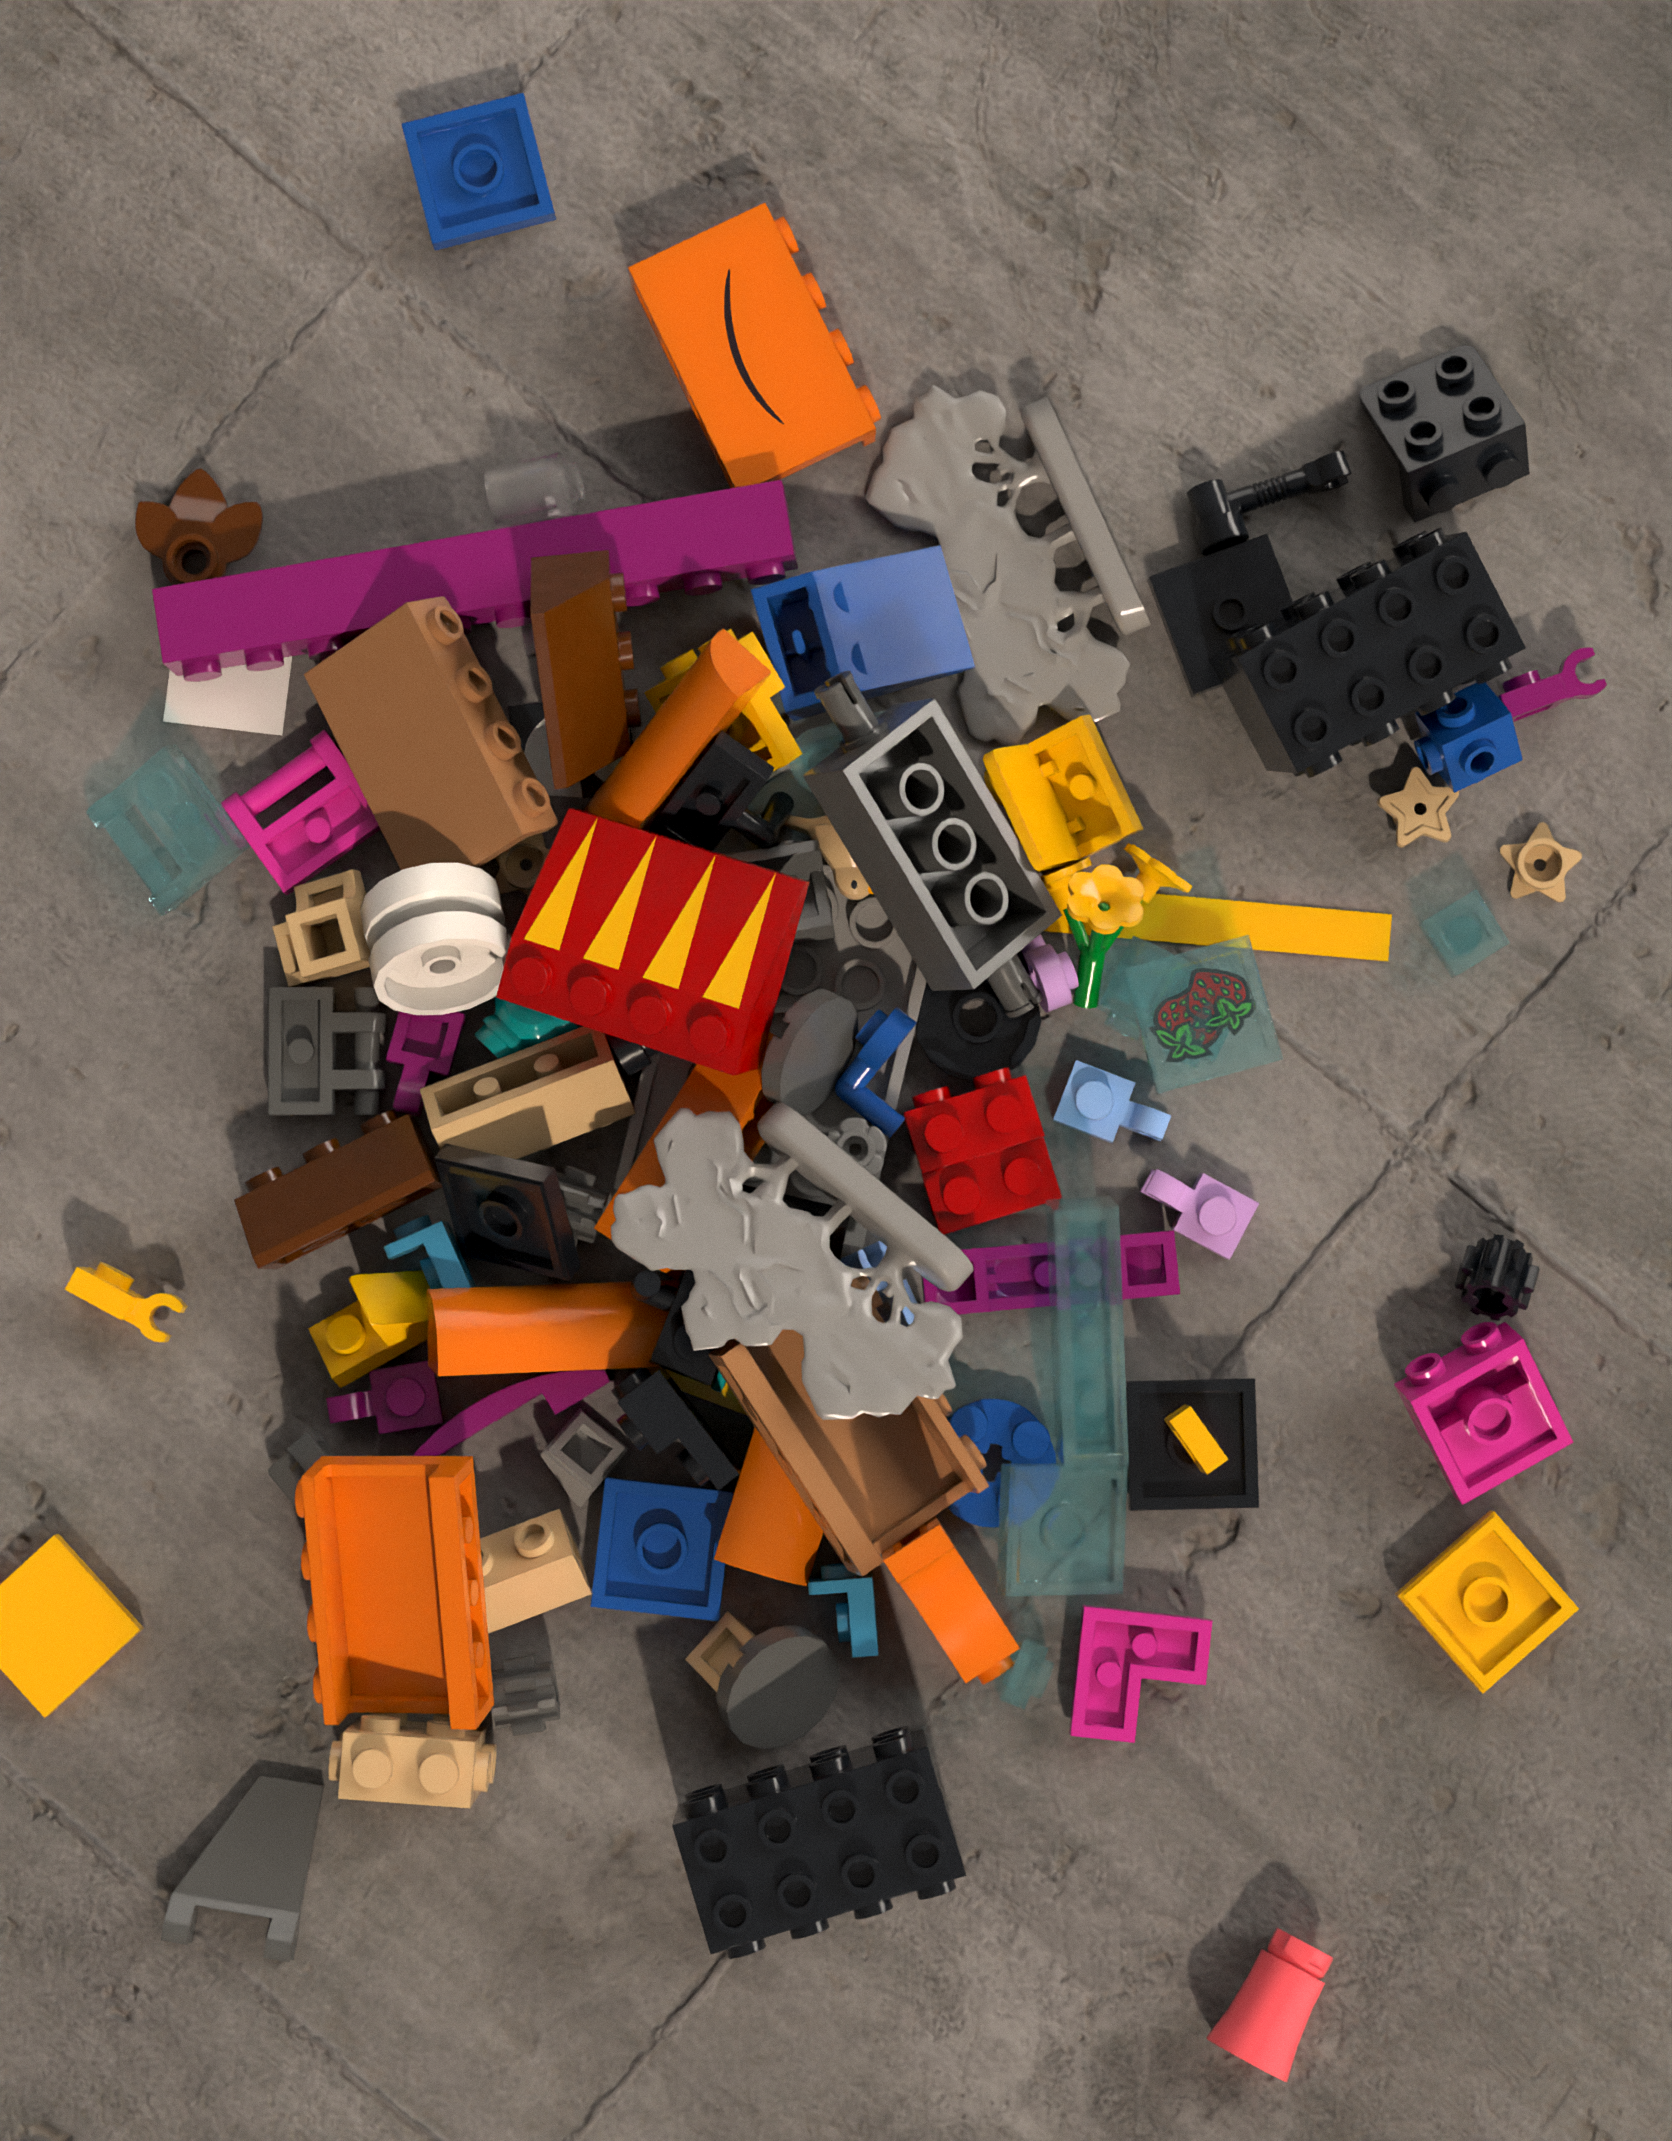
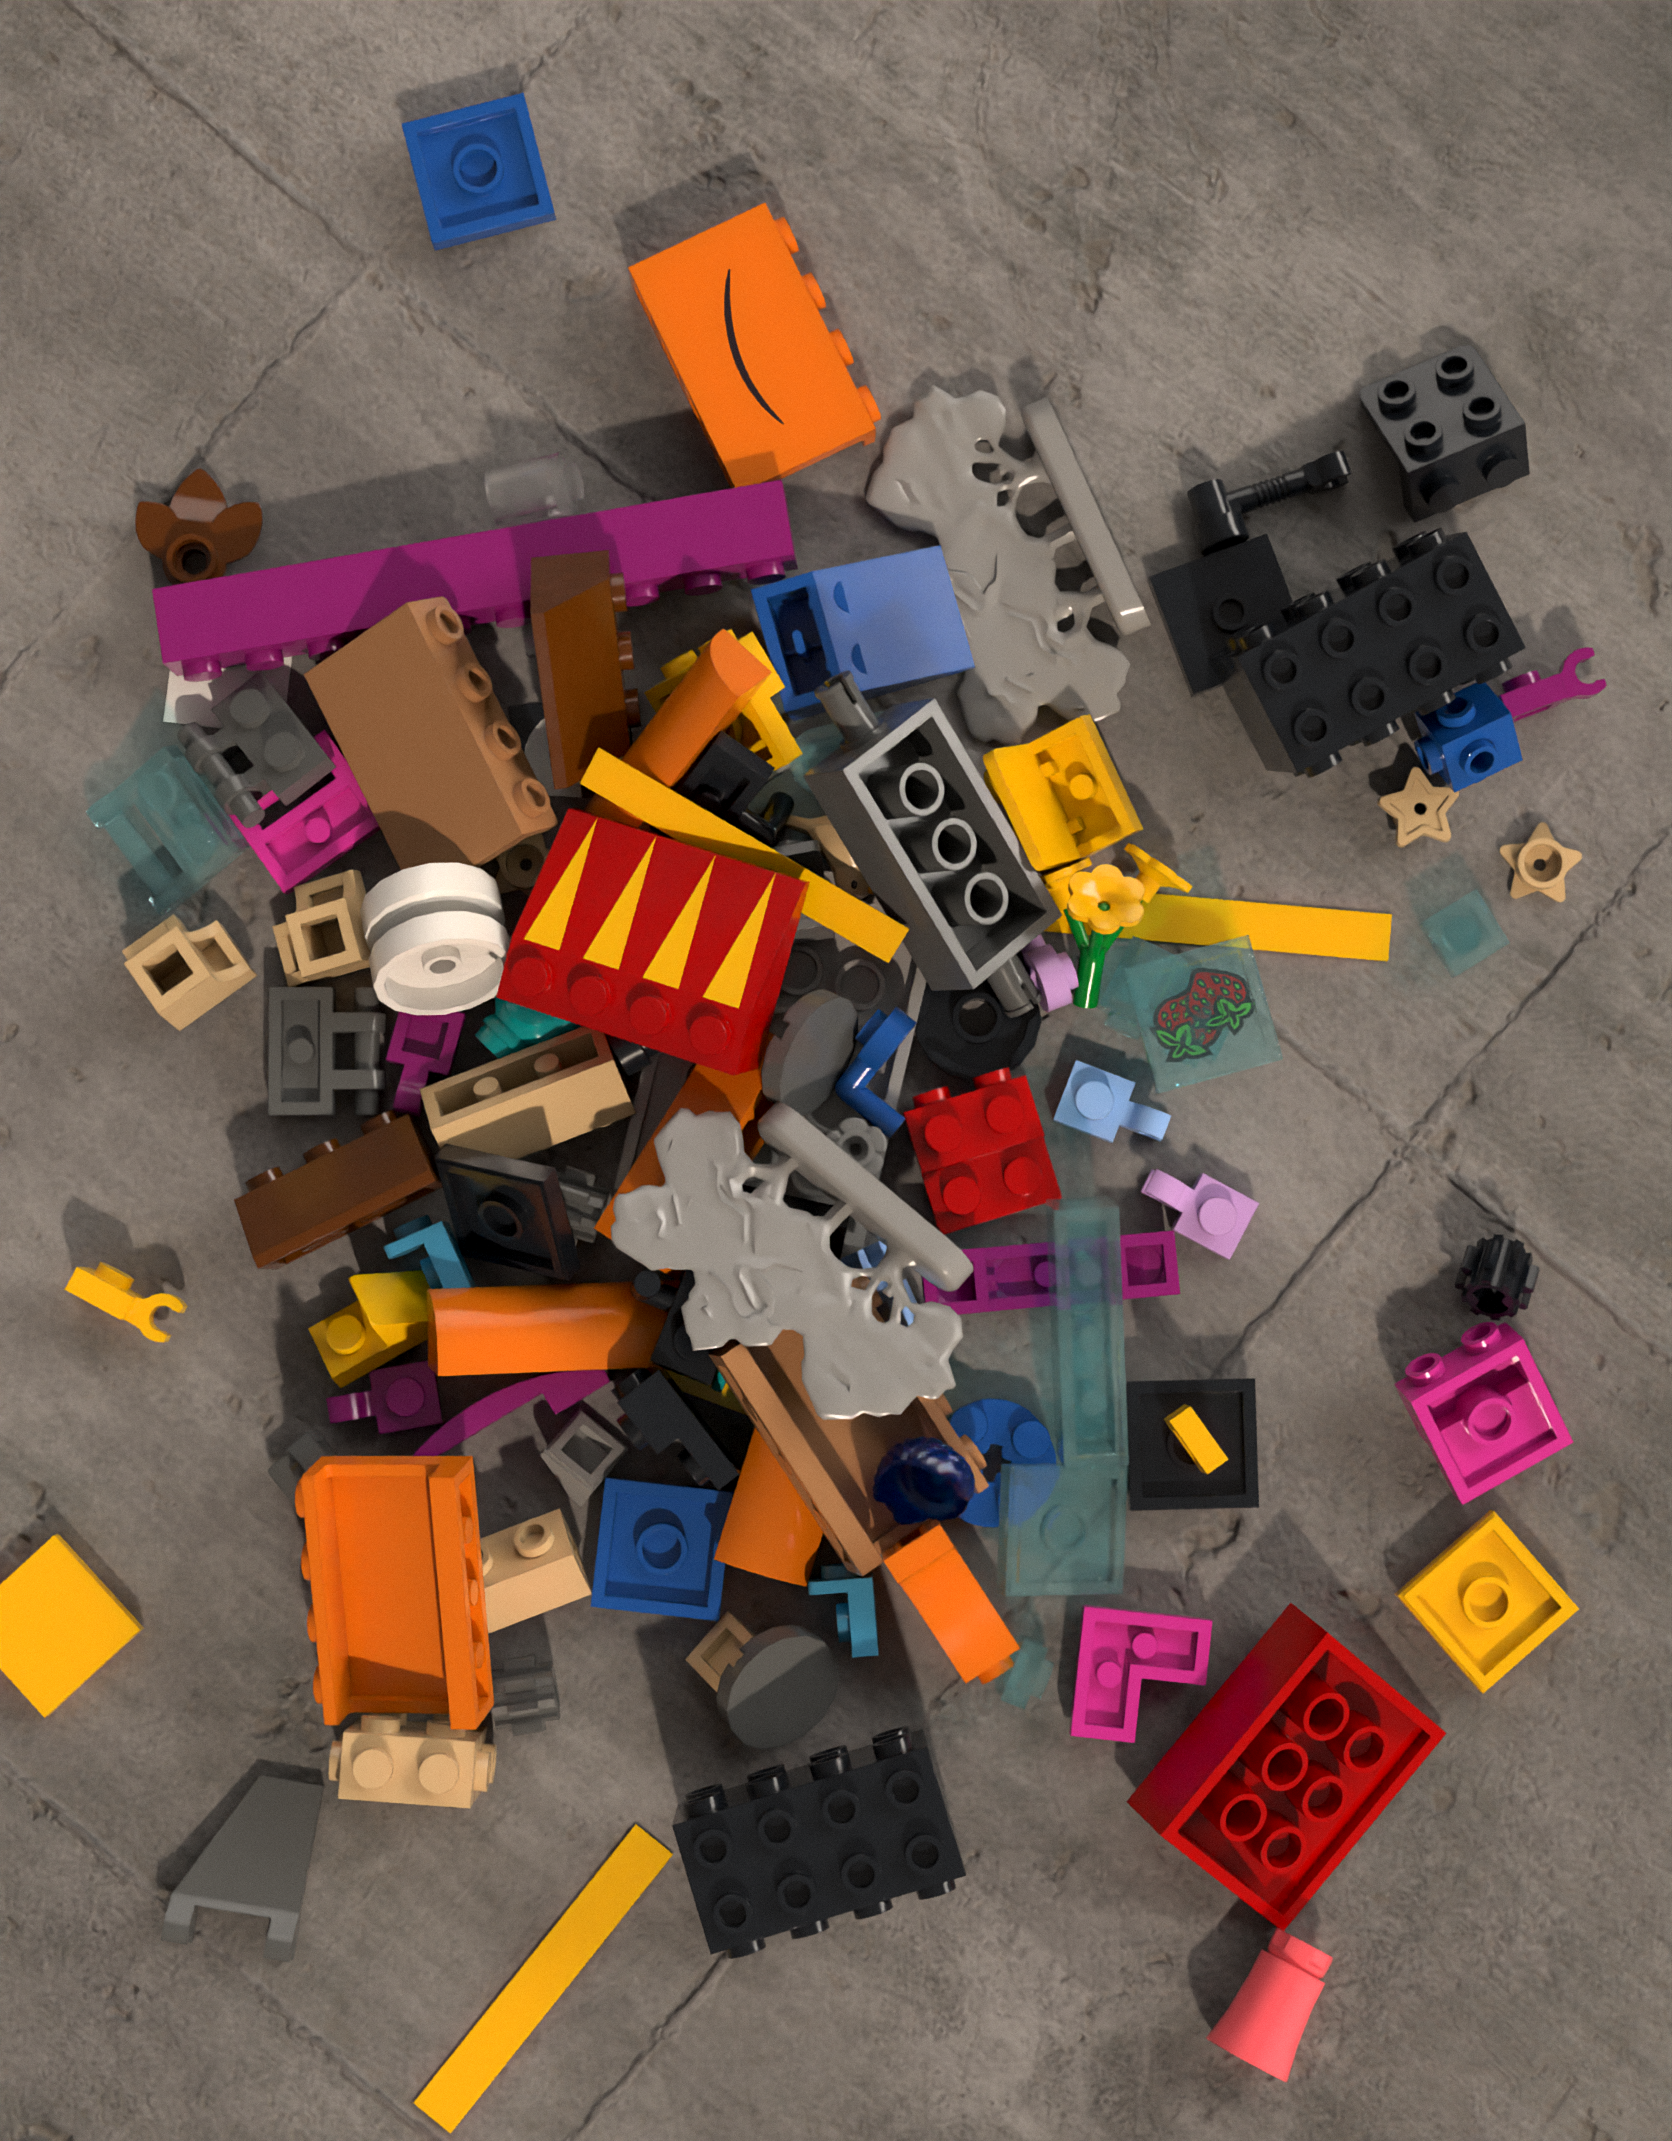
none -> tan brick [122,914,258,1031]
none -> dark grey plate [177,671,336,828]
none -> yellow sticker [413,1824,673,2134]
none -> yellow sticker [580,748,909,963]
none -> clear blue hair [872,1436,975,1525]
none -> red slope [1126,1603,1447,1931]

